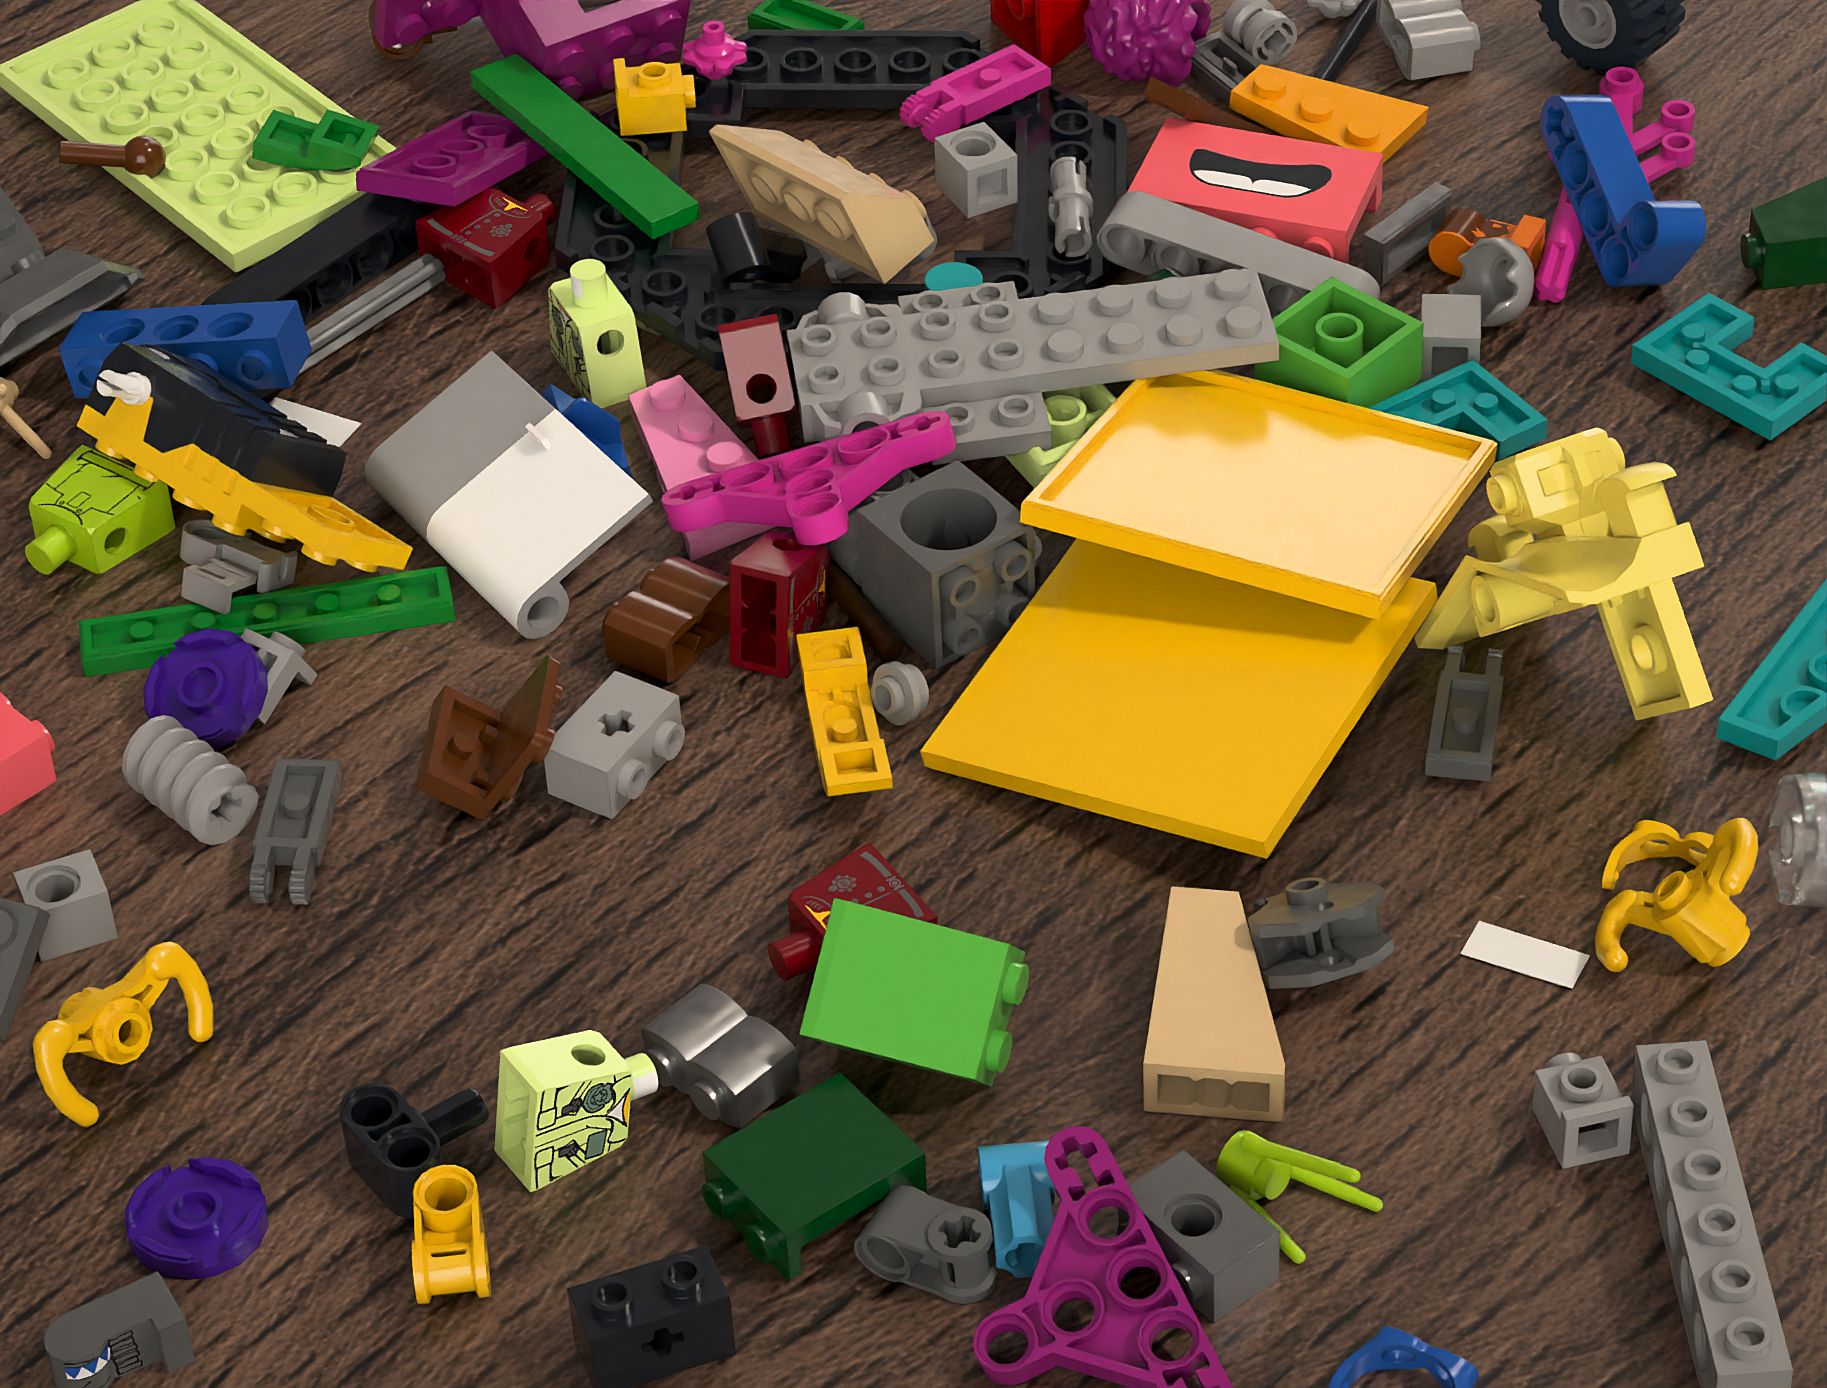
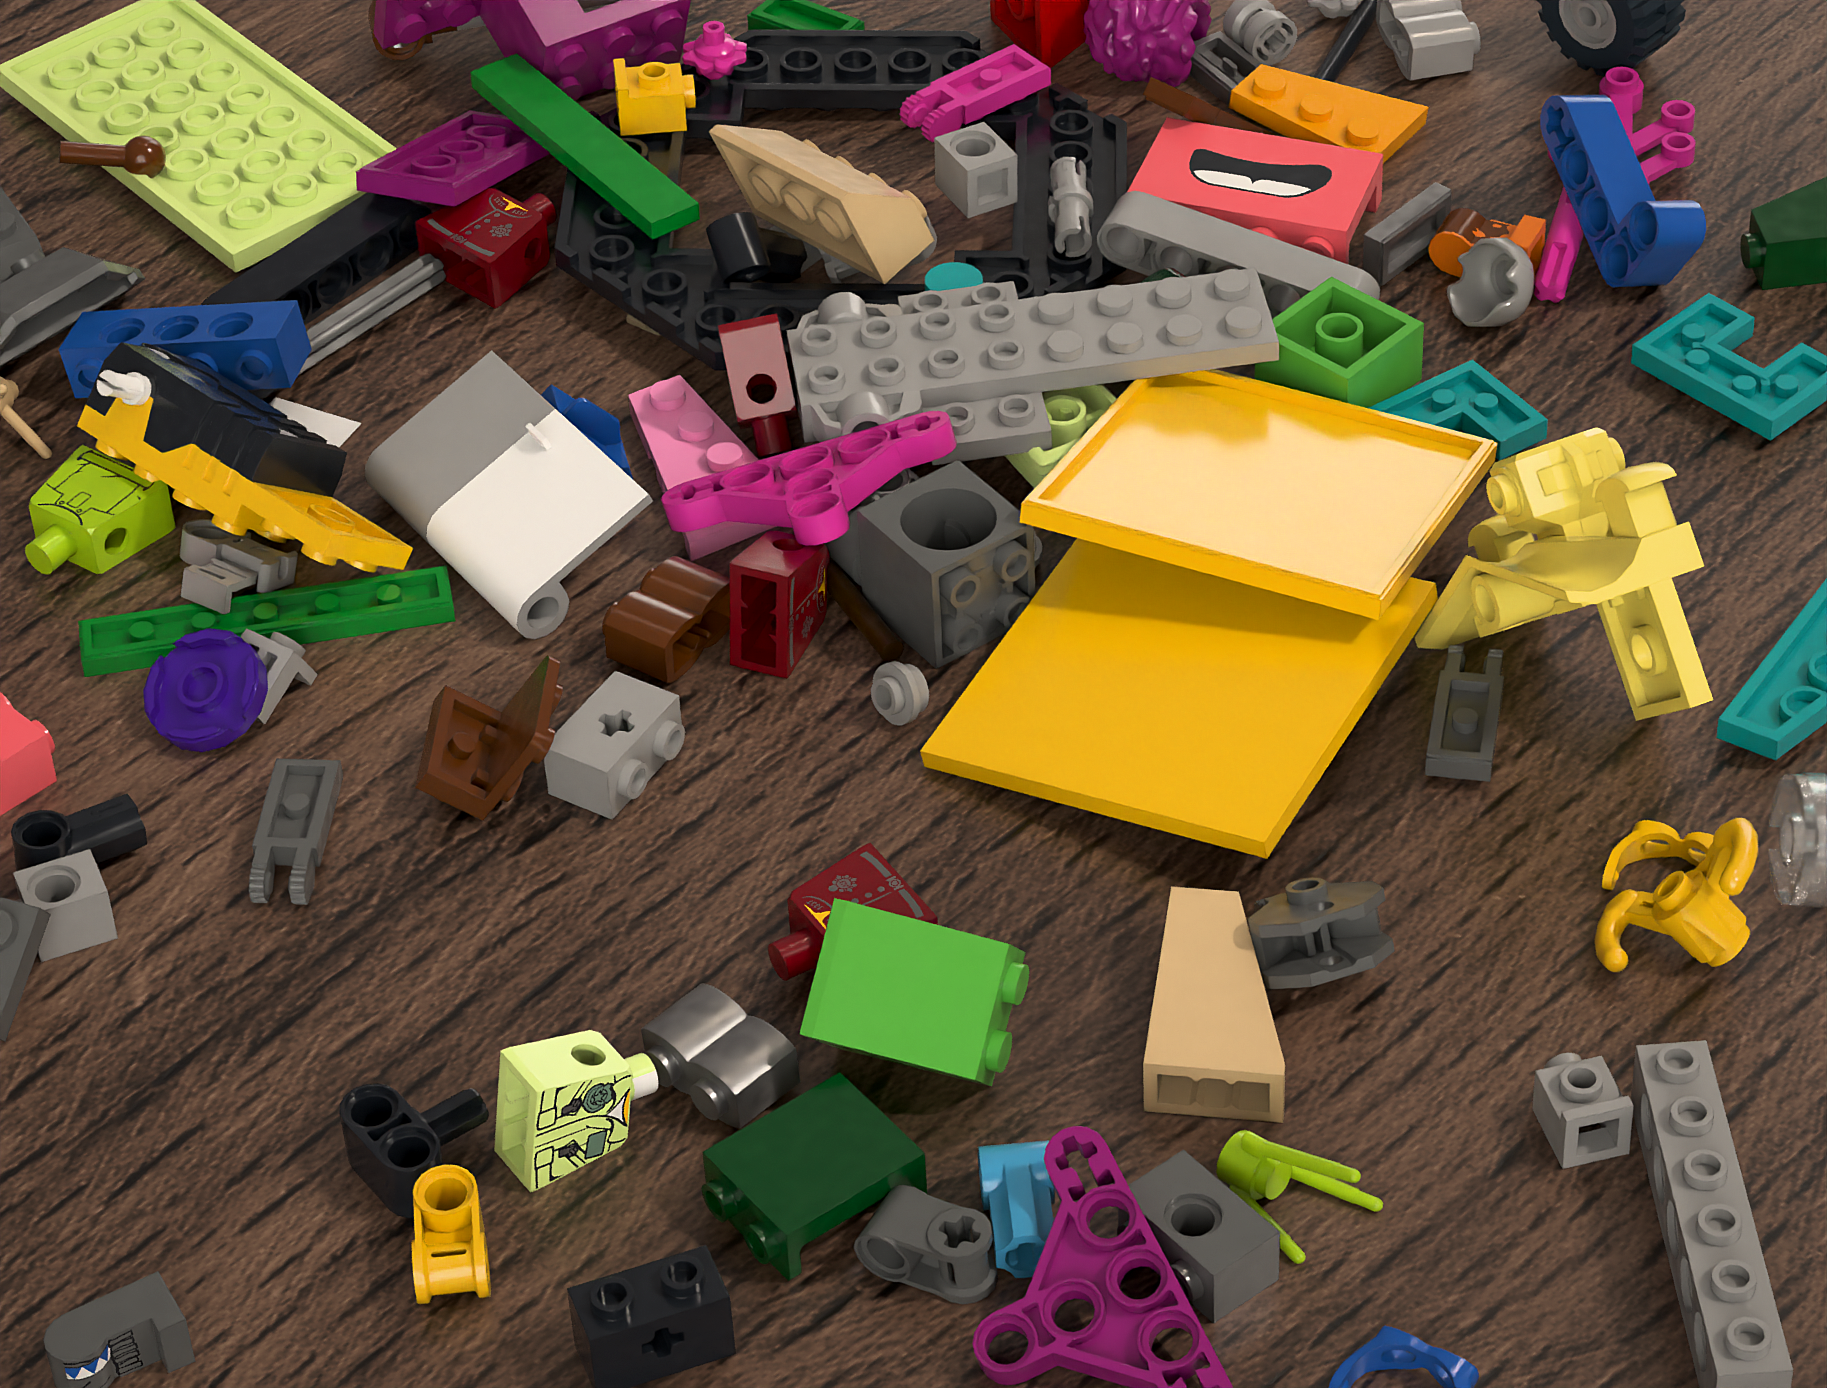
yellow piece [32,941,214,1127] -> none
light grey piece [122,715,259,845] -> none
dark purple tile [125,1157,268,1280] -> none
green slope [252,109,379,170] -> none
yellowish green torso [548,259,647,408] -> none
yellow slope [796,627,893,796] -> none
light grey brick [1419,294,1481,384] -> none
white sticker [1460,921,1590,989] -> none
none -> black piece [11,793,147,871]

